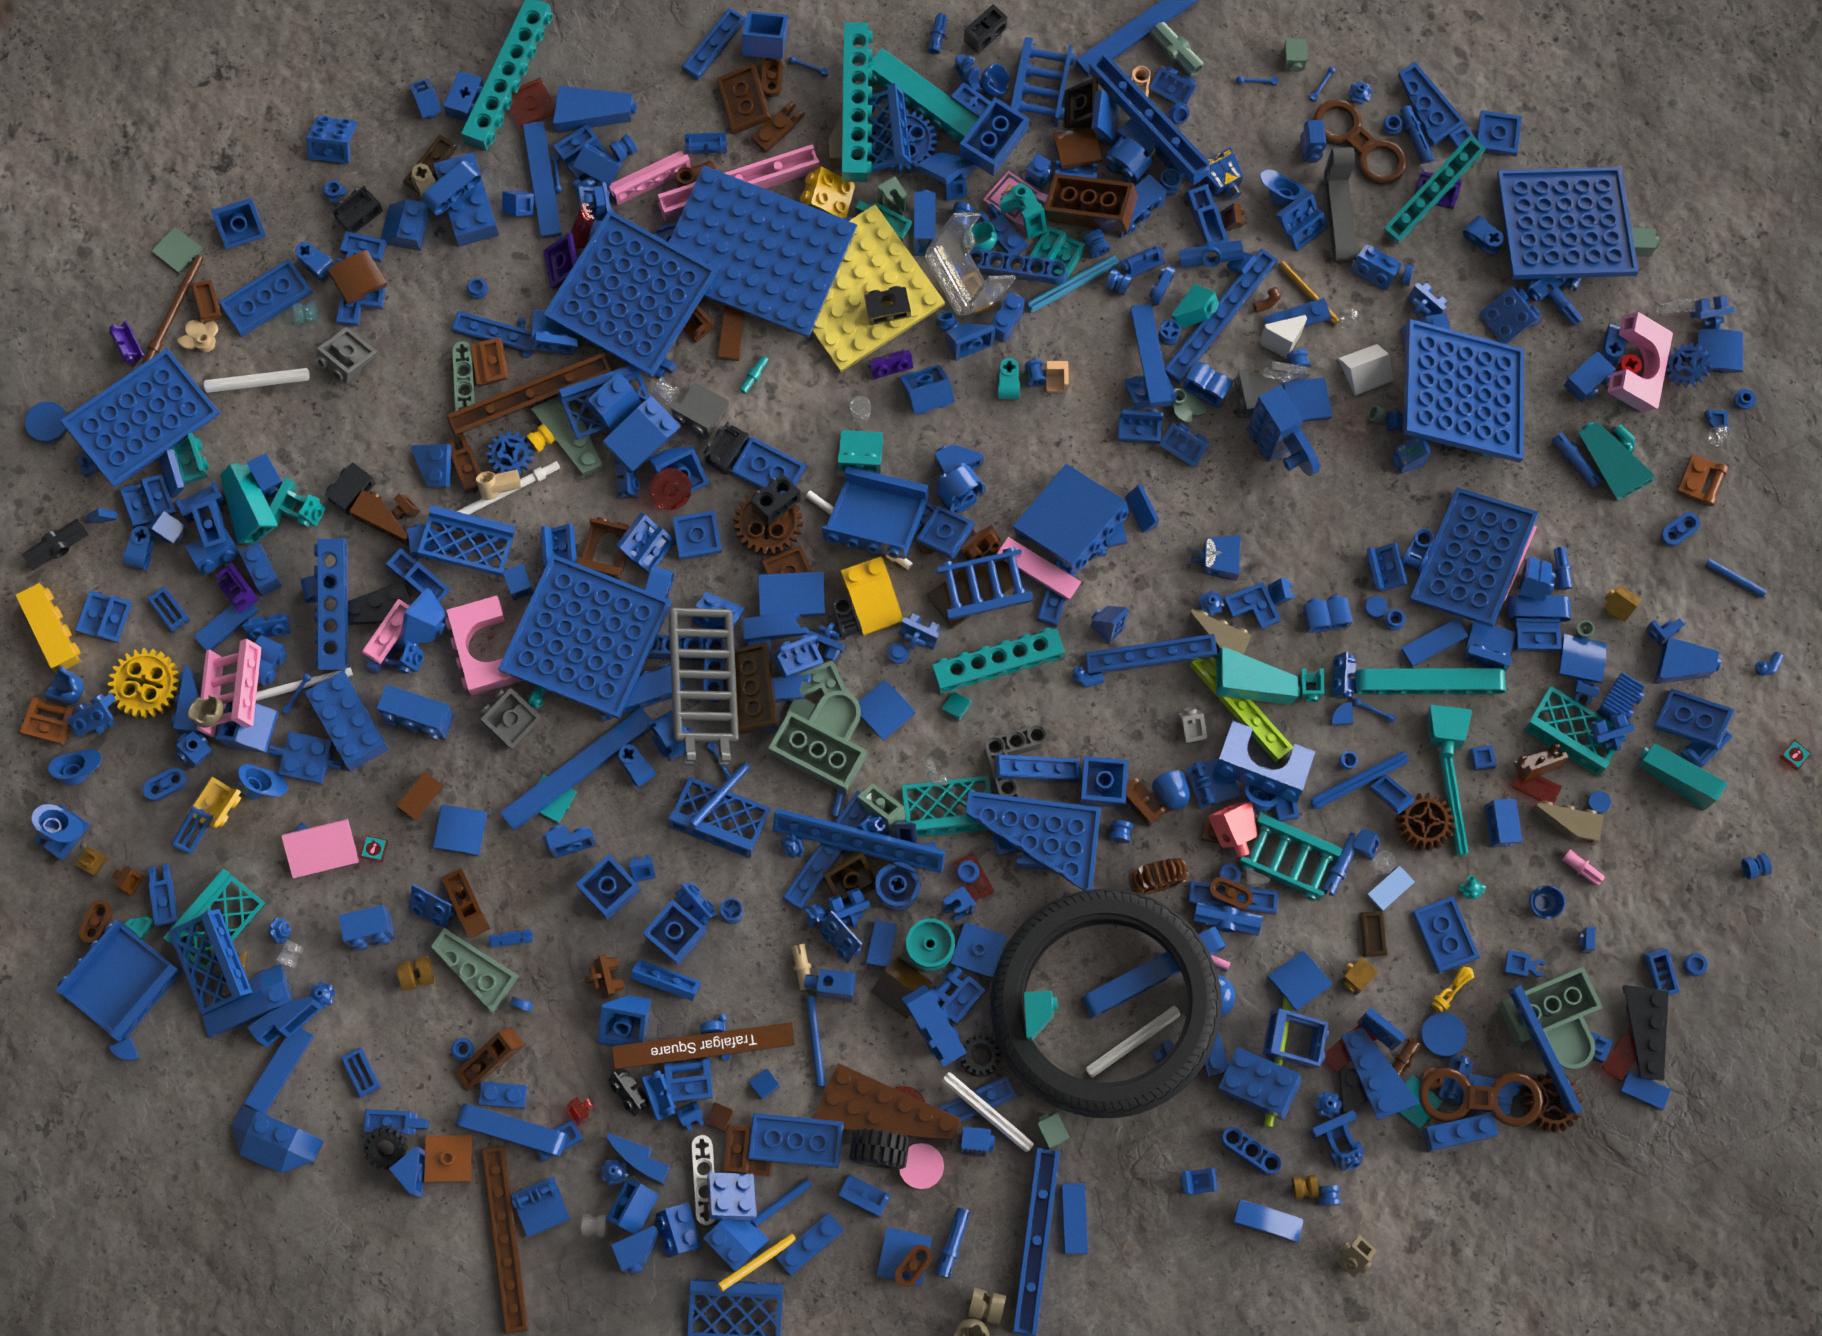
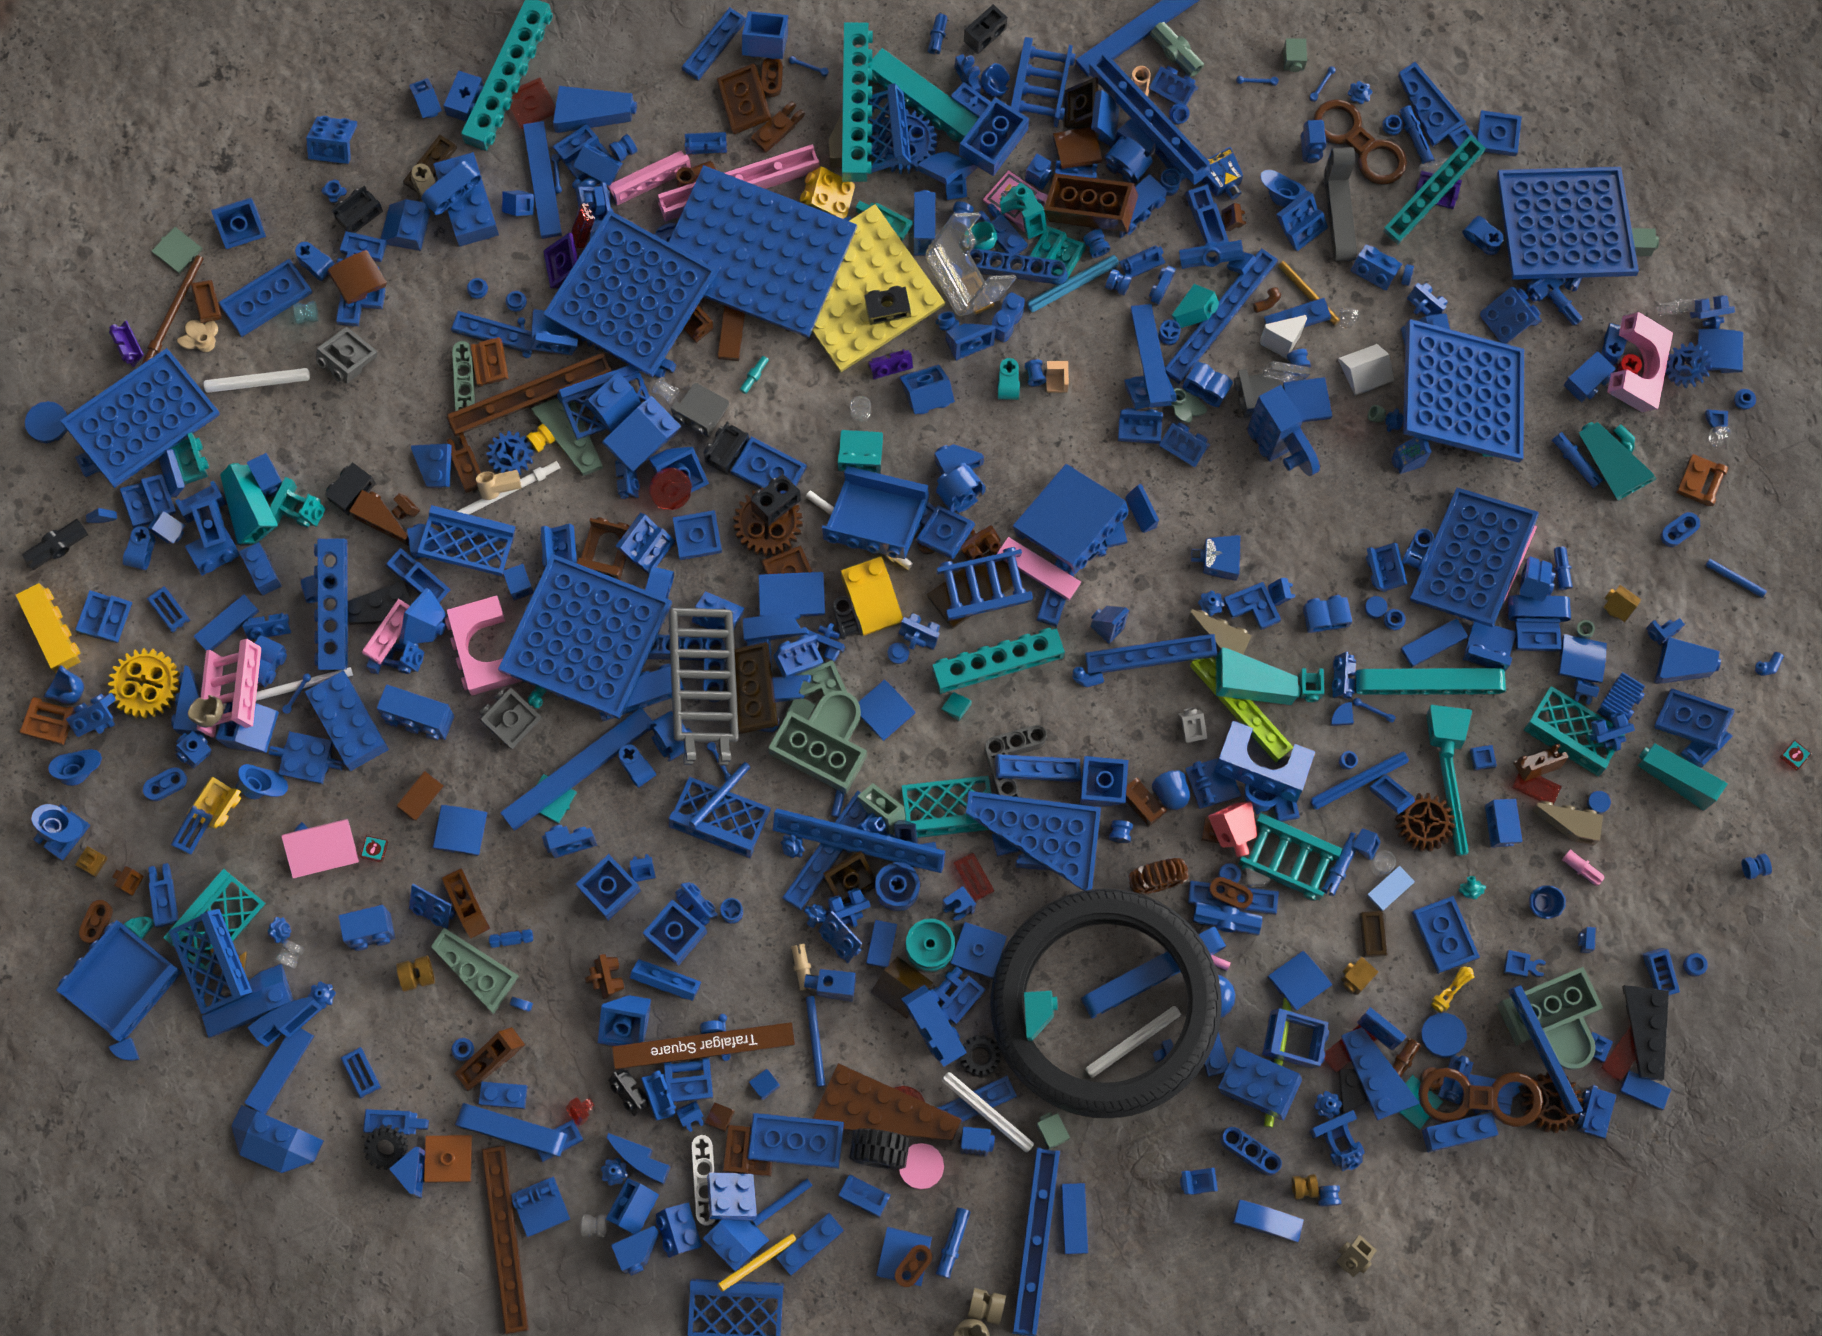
dark purple hinge [215,562,259,614] -> none
sand green hinge [877,177,907,215] -> none
clear arm [923,759,948,787] -> none
blue tile [957,861,979,884] -> none
none -> blue plate [505,291,527,312]
none -> blue bracket [1576,1085,1616,1139]

